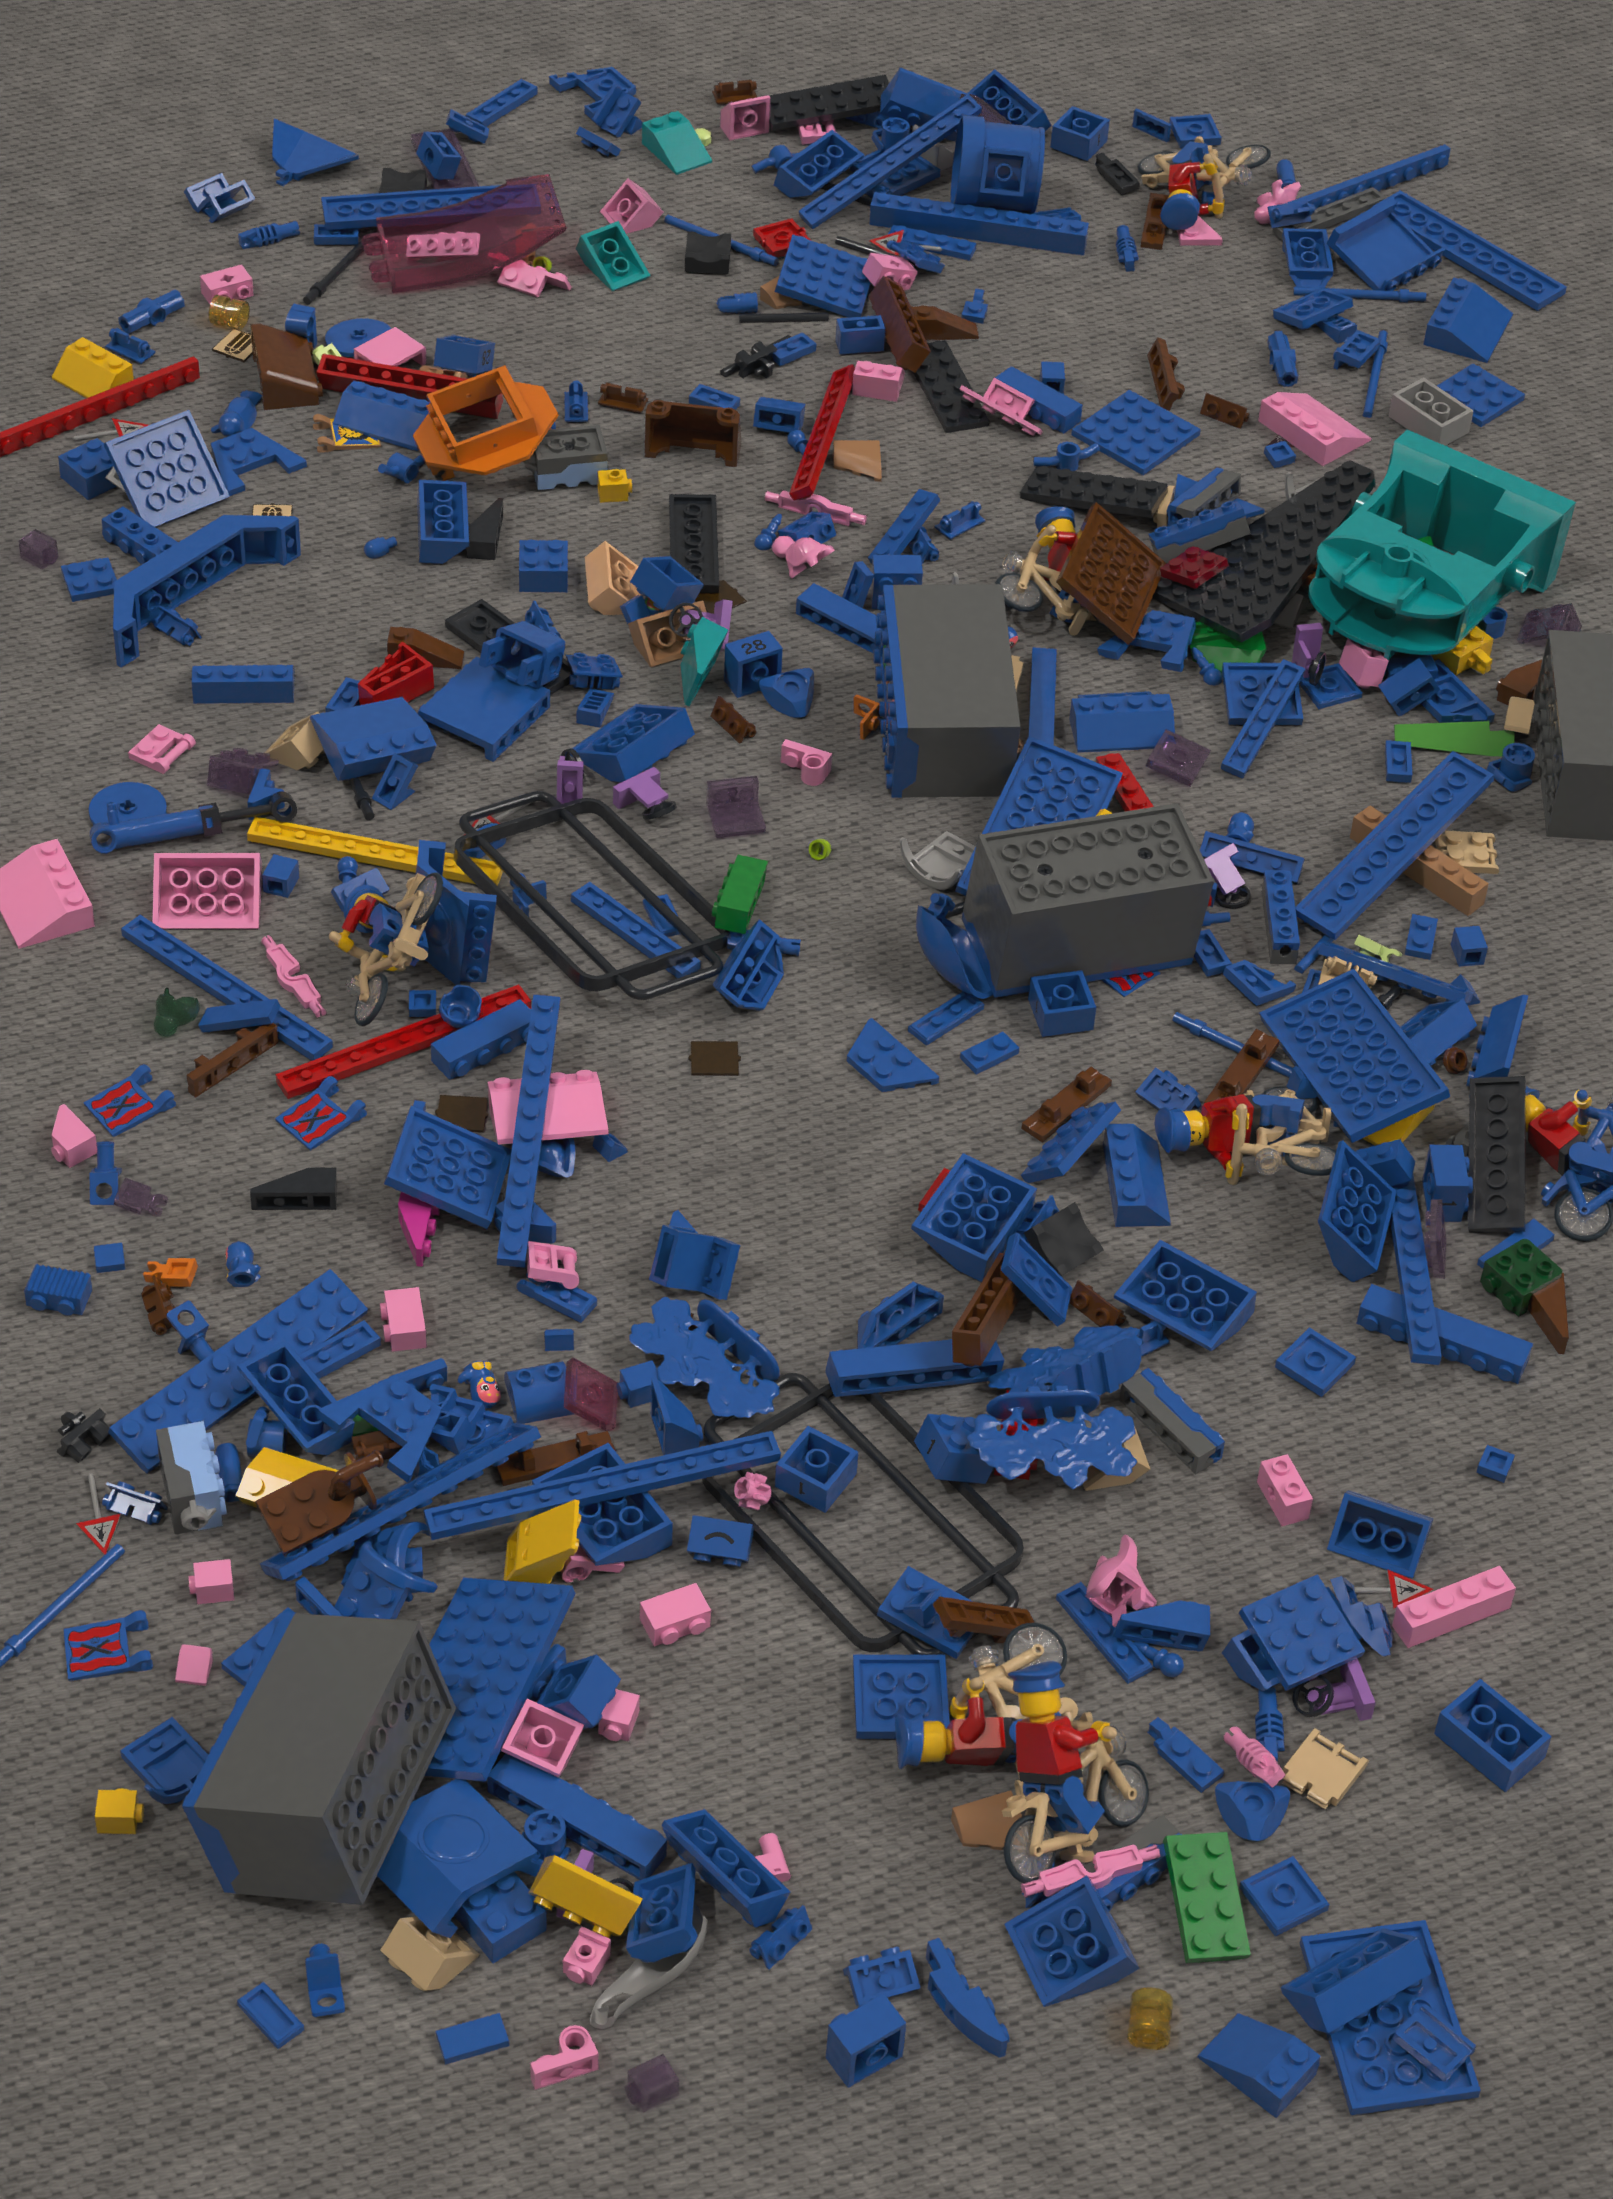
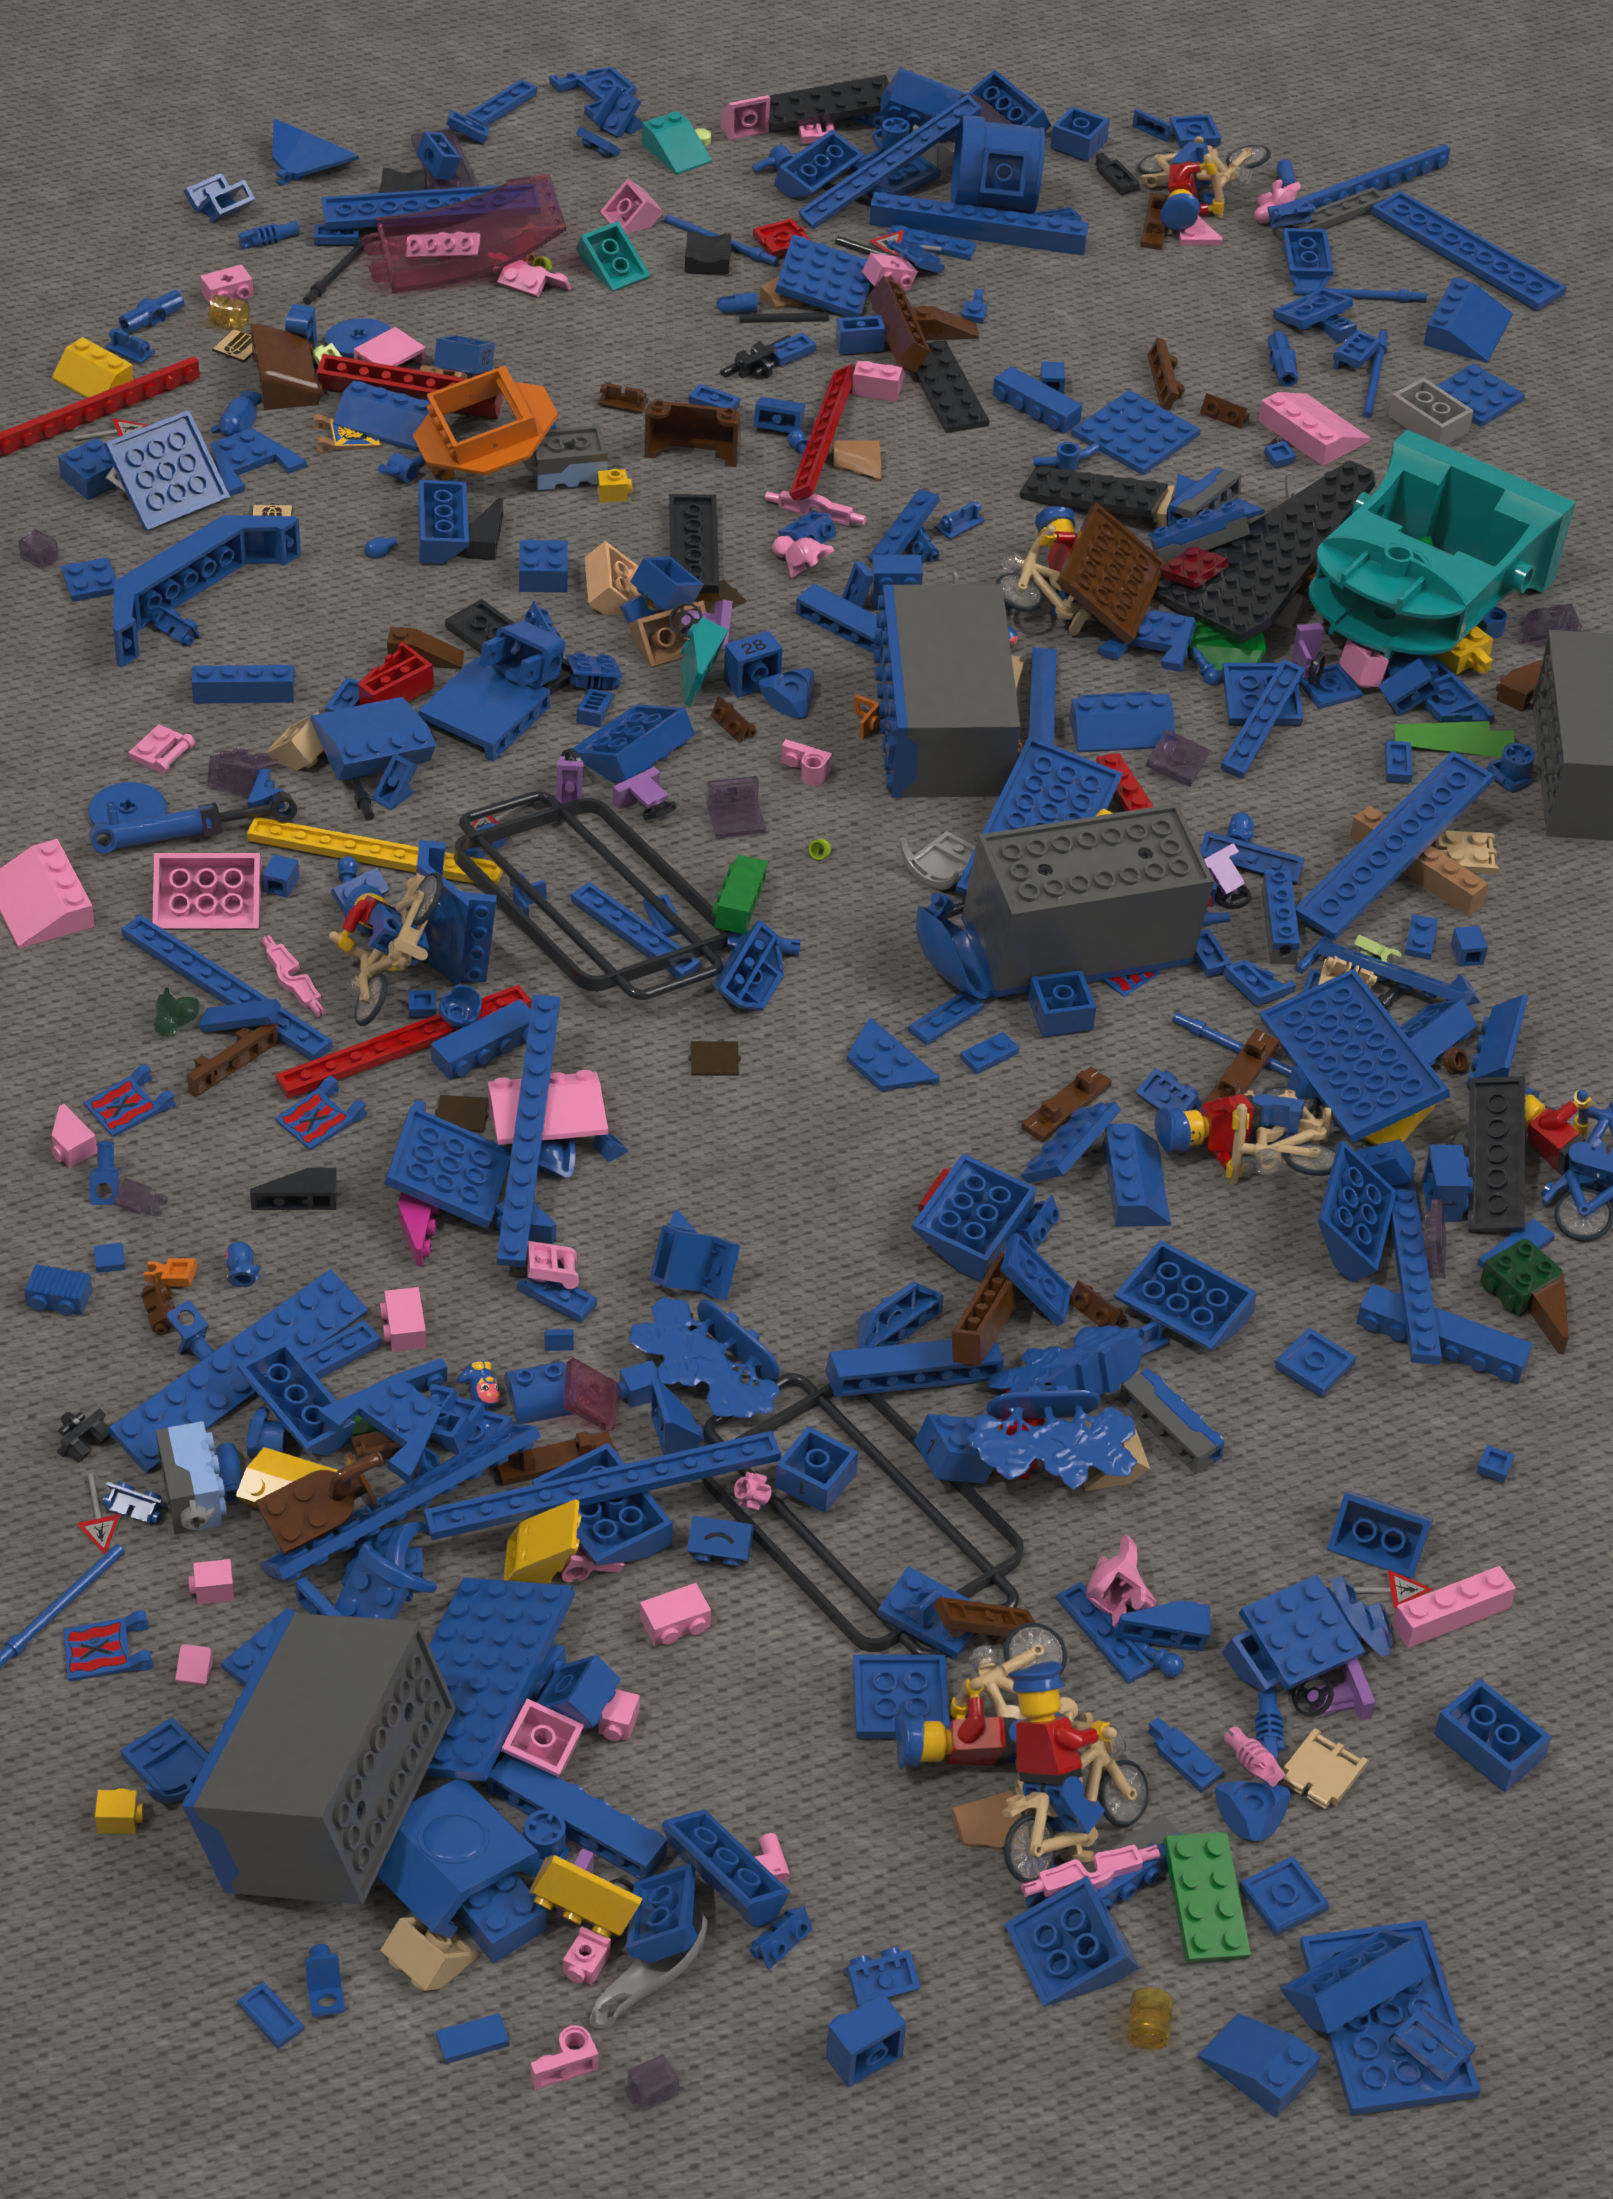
blue brick [101,506,178,564] -> none
blue hinge [564,381,588,422] -> none
reddish brown hinge [712,79,757,104] -> none
blue bar [754,513,782,550] -> none
blue slope [926,1938,1010,2058] -> none
bright pink bracket [960,378,1043,436] -> none
black brick [1024,1202,1104,1276] -> none
blue hinge [1116,225,1138,272] -> none
bright pink brick [1257,1454,1313,1526] -> none
blue panel [1327,197,1445,291] -> none
tan slope [1504,696,1535,734] -> none

